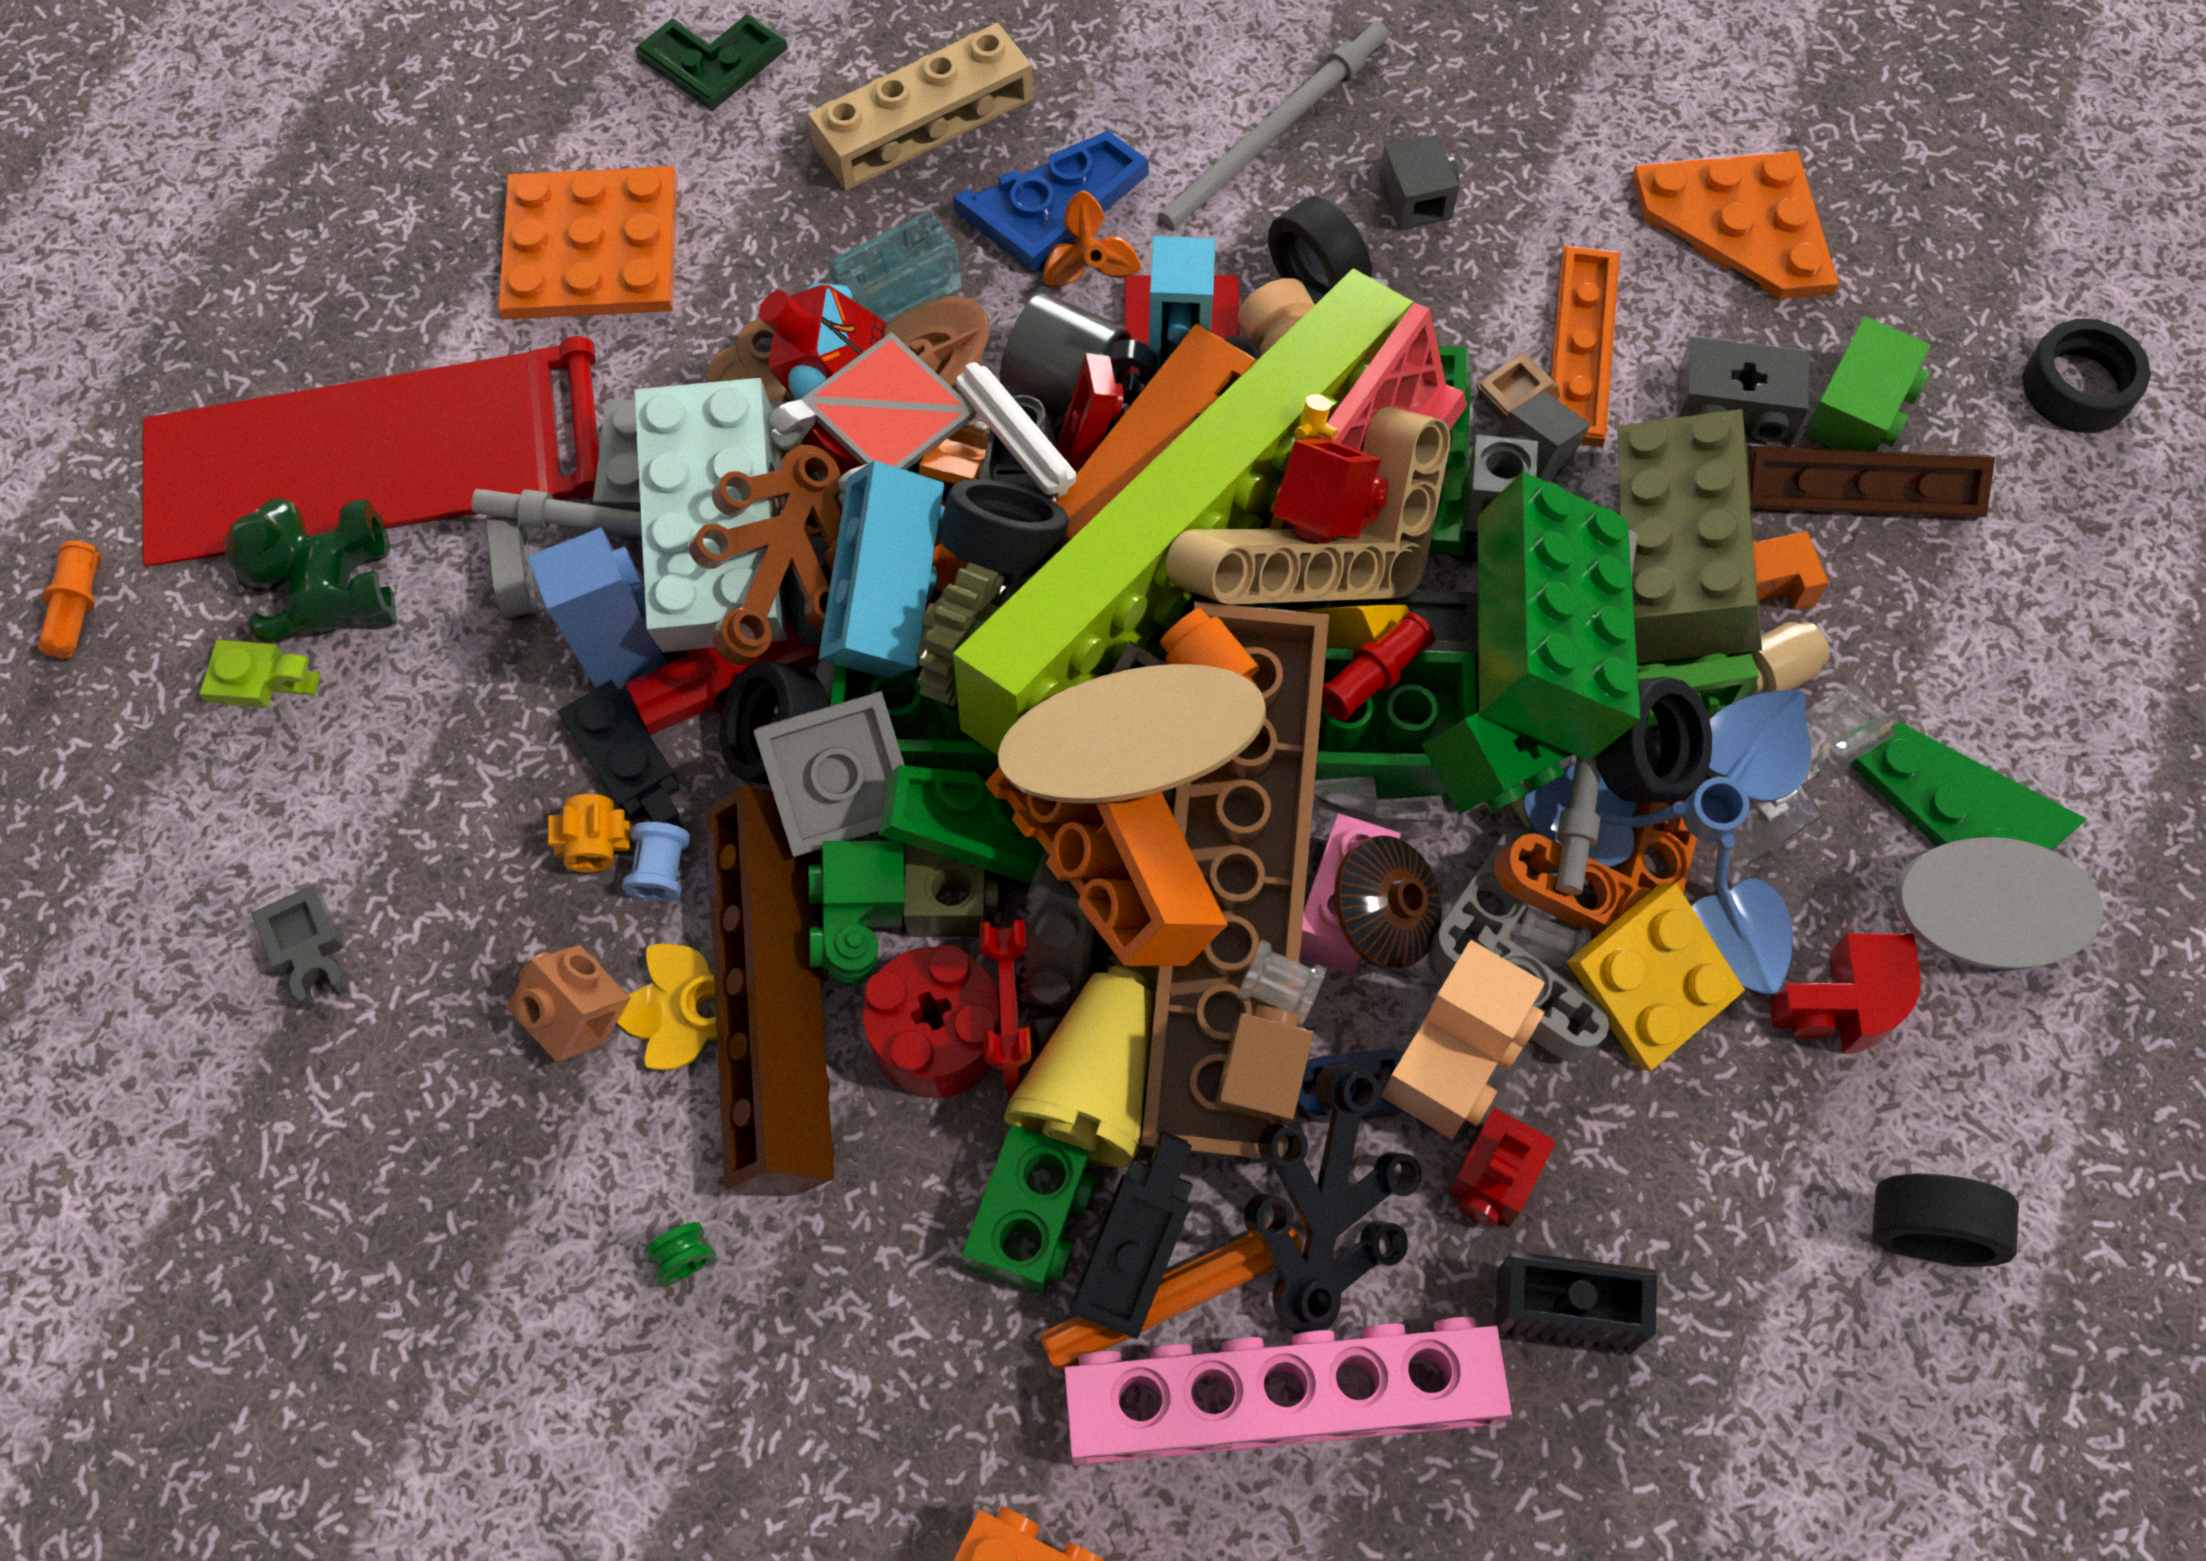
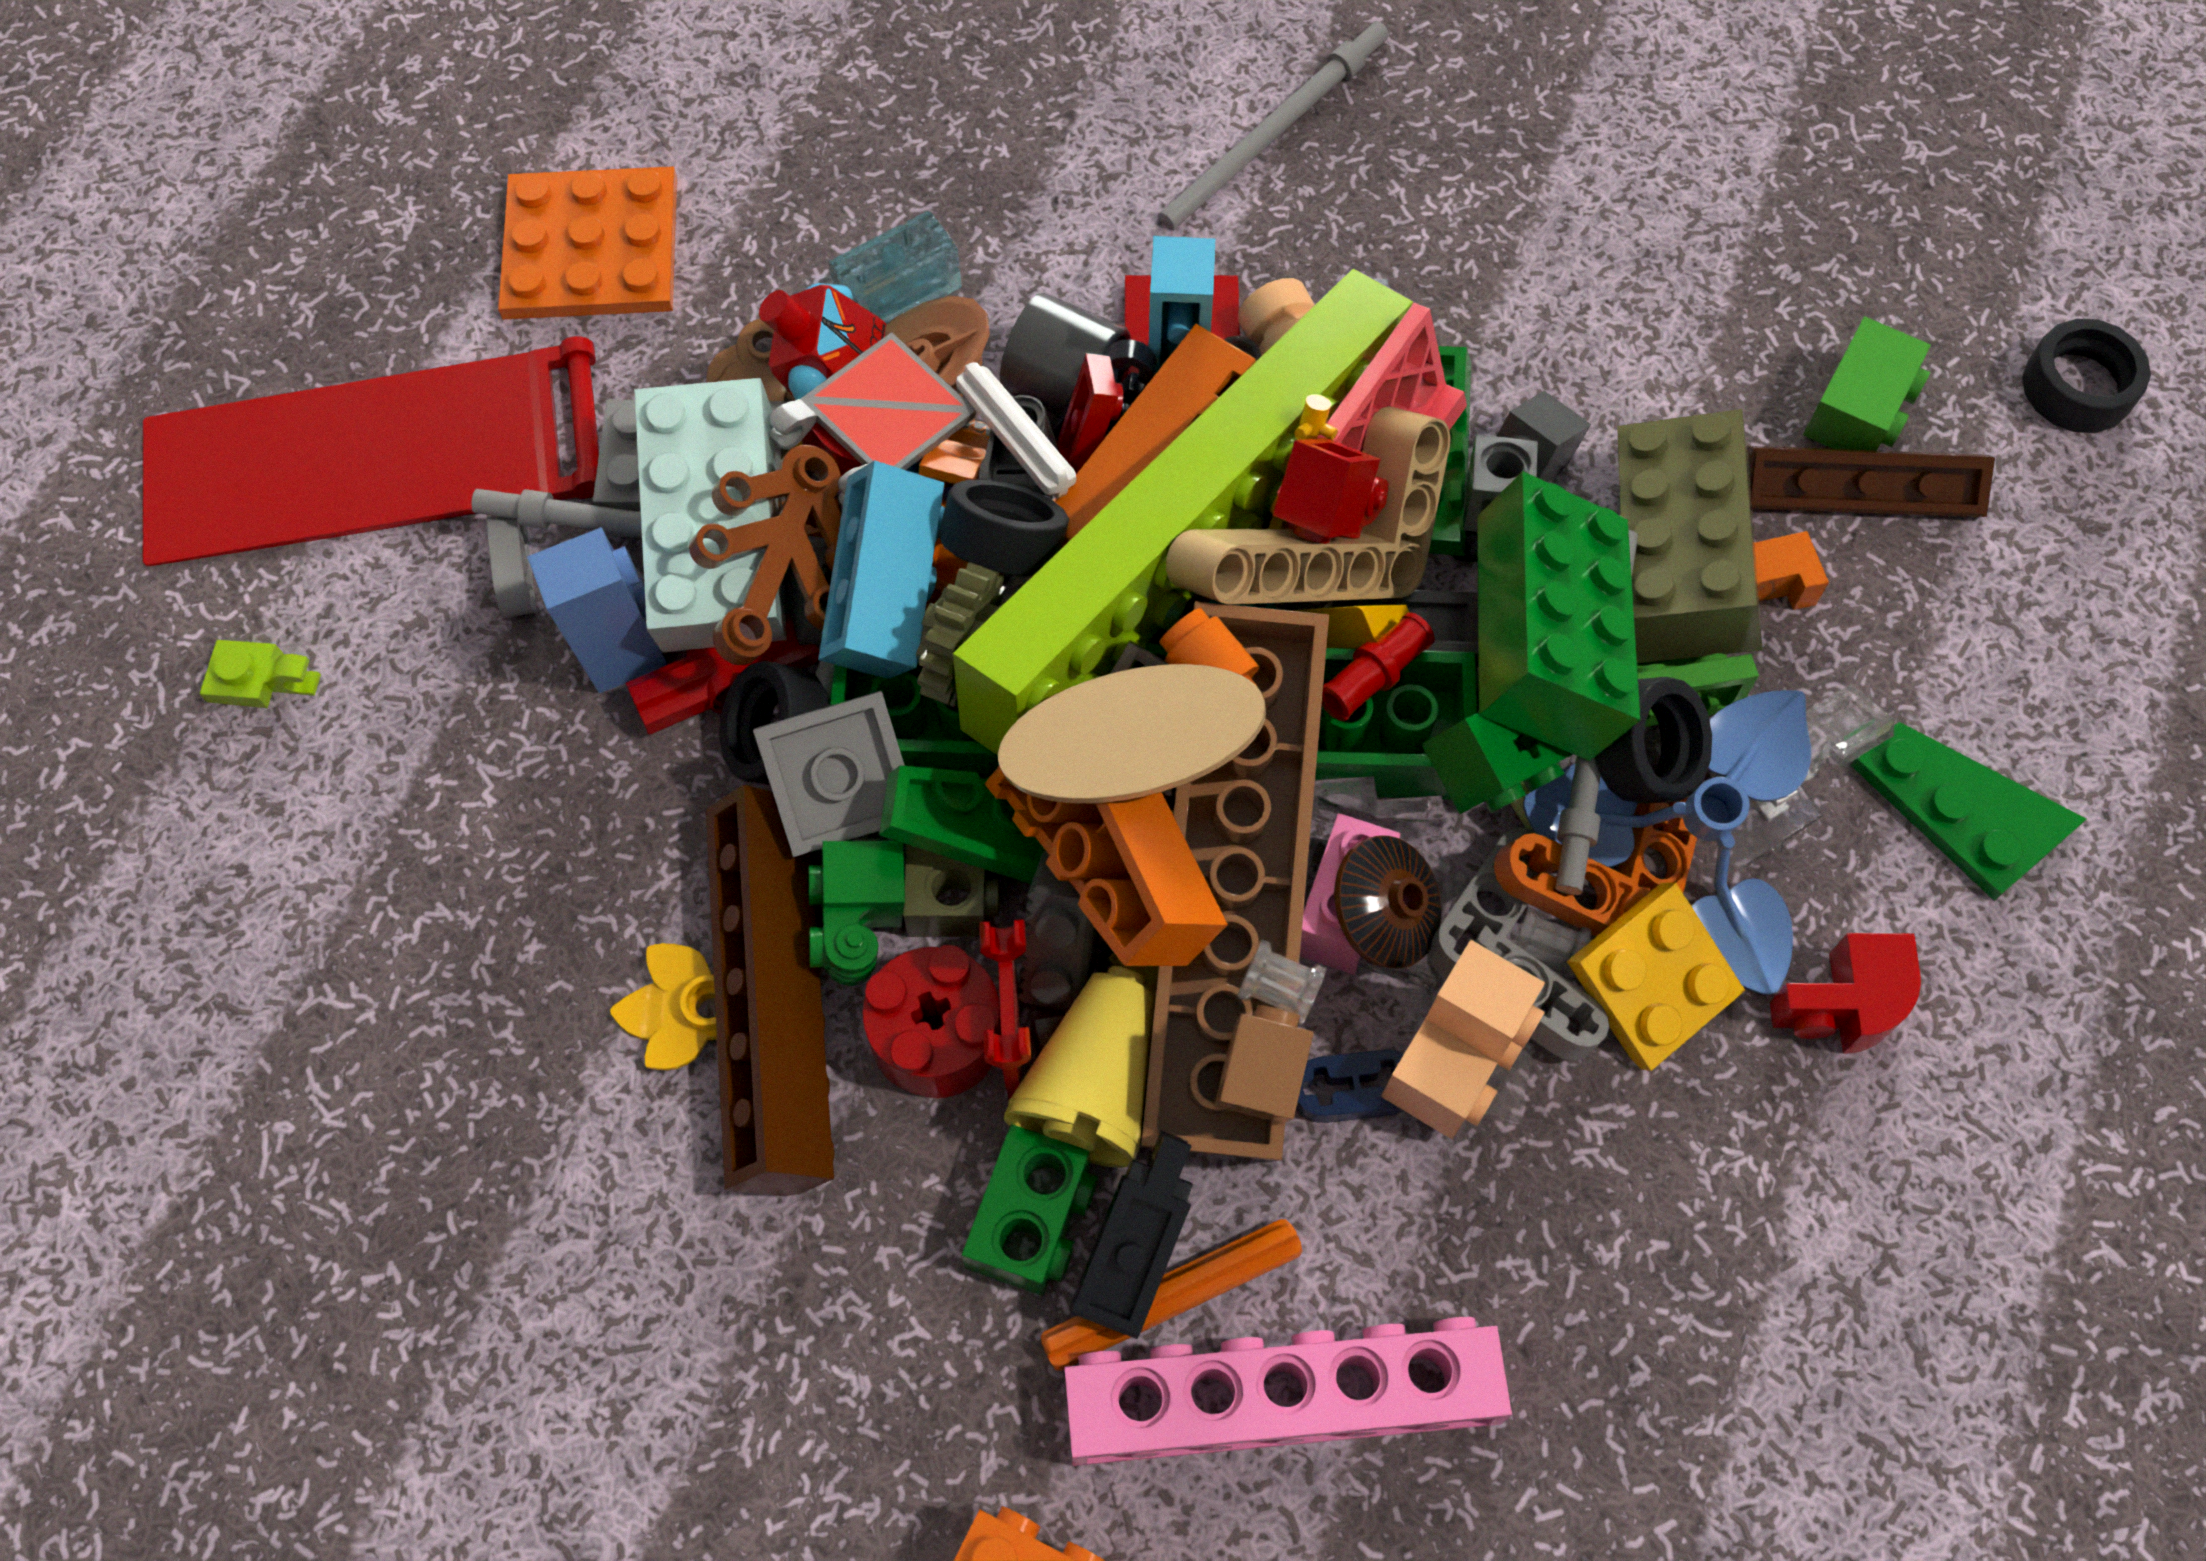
orange axle [38,541,101,659] -> none
dark green animal [224,497,397,640] -> none
dark grey plate [251,884,349,1010] -> none
nougat brick [506,945,631,1062] -> none
light orange gear [547,794,630,872] -> none
black hinge [557,679,682,828] -> none
light blue bush [622,822,690,902] -> none
dark green tile [635,13,788,111] -> none
green bush [643,1222,716,1286] -> none
tan brick [808,23,1033,191] -> none
blue wing [953,130,1149,272] -> none
orange plant [1043,190,1141,287] -> none
black plant [1244,1061,1422,1334] -> none
black tyre [1268,196,1372,304] -> none
dark grey brick [1379,135,1459,231] -> none
red brick [1448,1107,1556,1227] -> none
medium nougat tile [1476,351,1561,421] -> none
black brick [1495,1251,1657,1355] -> none
orange tile [1550,245,1620,448] -> none
orange plate [1632,151,1839,299] -> none
dark grey brick [1676,336,1810,442] -> none
tan brick [1733,621,1830,696] -> none
black tyre [1872,1173,2019,1267] -> none
light grey shield [1895,837,2104,969] -> none

